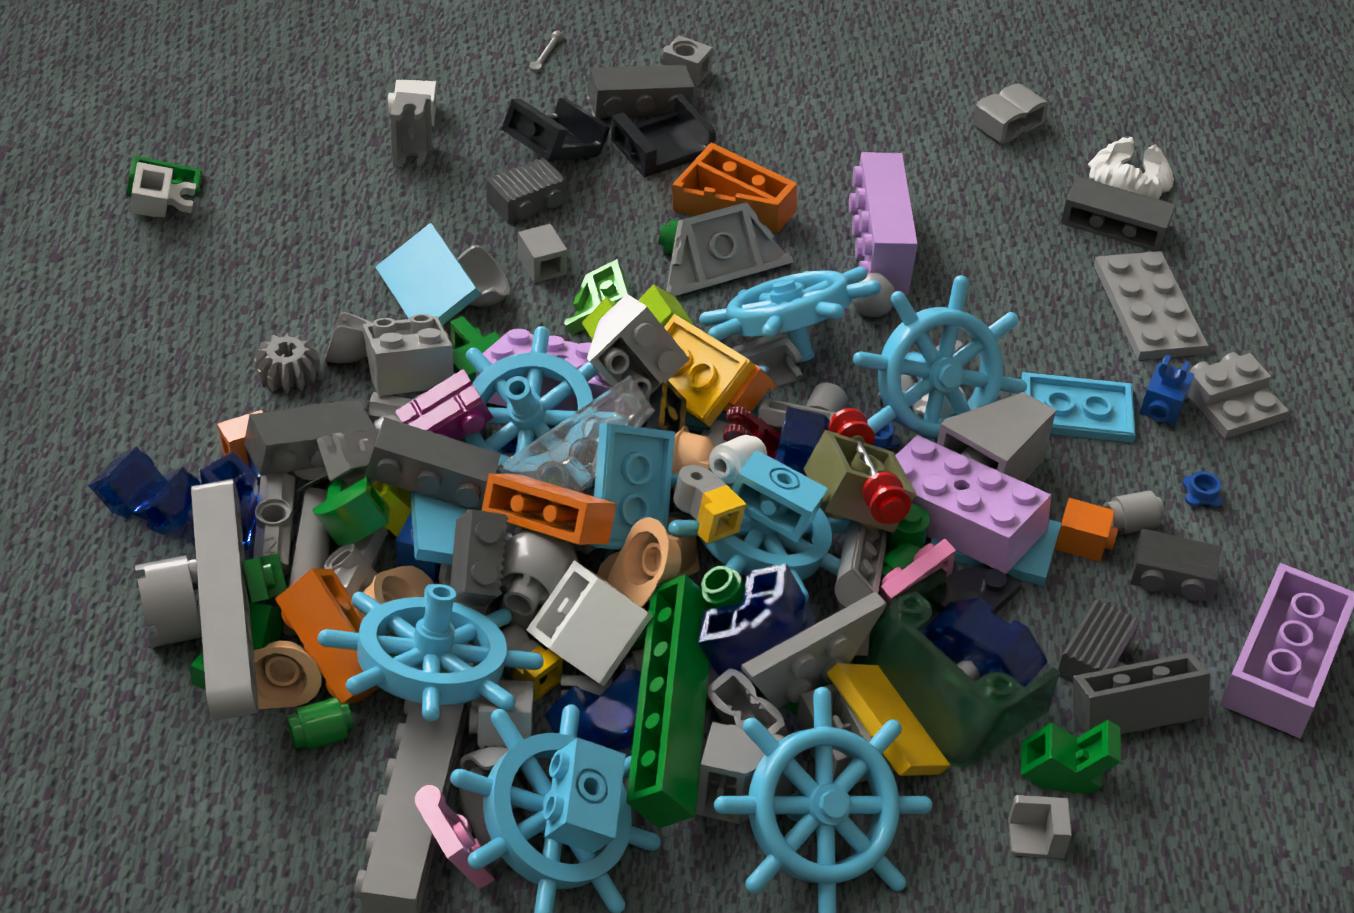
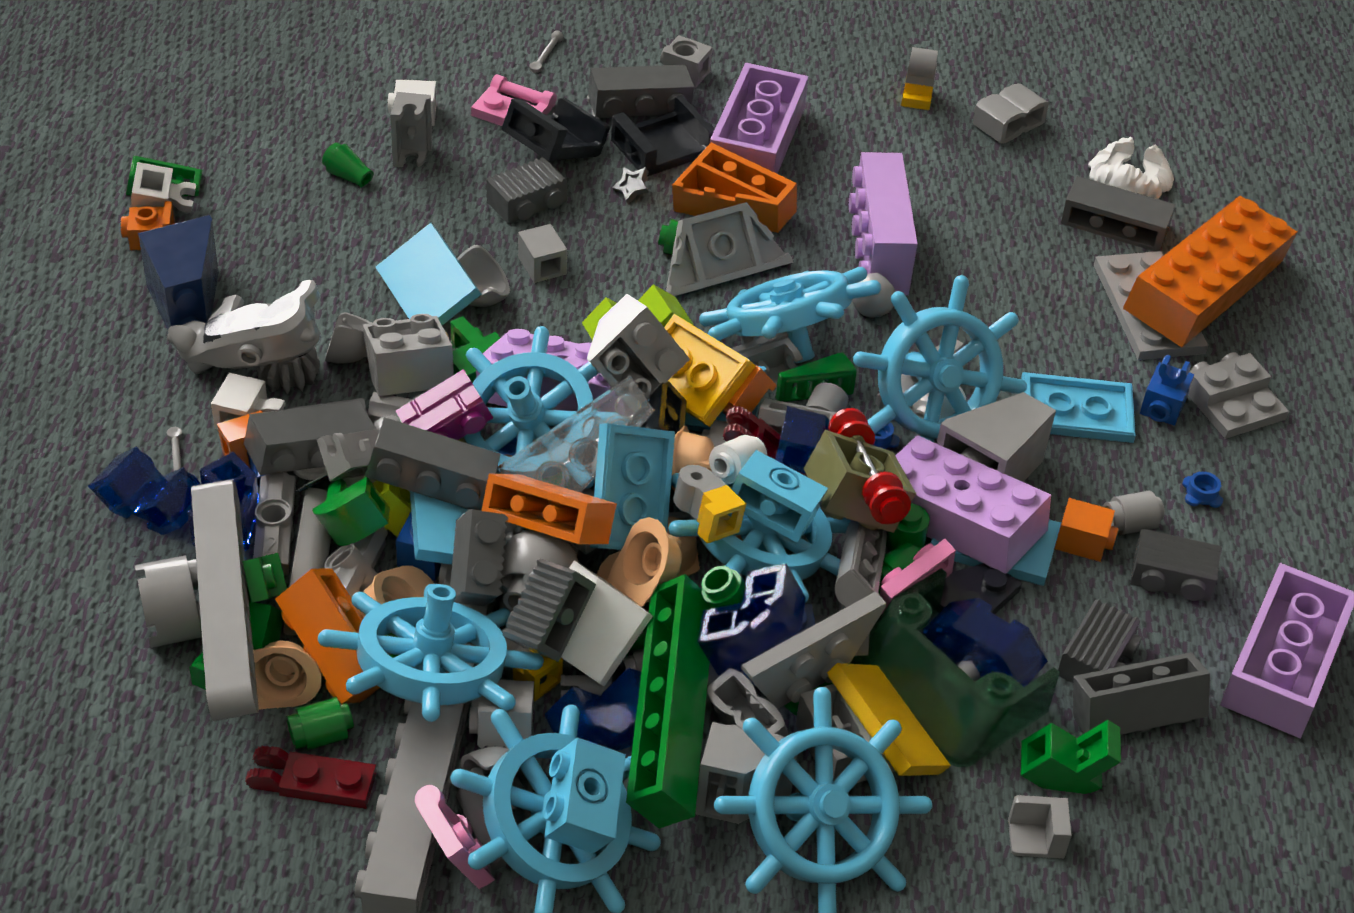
bright green wing [564,259,631,335] -> none
none -> orange brick [121,201,175,250]
none -> dark blue slope [138,215,219,330]
none -> light grey hinge [166,427,186,487]
none -> light grey animal [167,280,321,374]
none -> white brick [211,373,285,429]
none -> dark red hinge [245,745,377,809]
none -> green cone [322,142,374,188]
none -> bright pink plate [471,74,557,126]
none -> dark grey brick [502,559,596,662]
none -> piece [612,167,650,203]
none -> lavender brick [710,63,809,174]
none -> green slope [775,352,857,402]
none -> leg [901,47,938,110]
none -> orange brick [1123,196,1298,348]

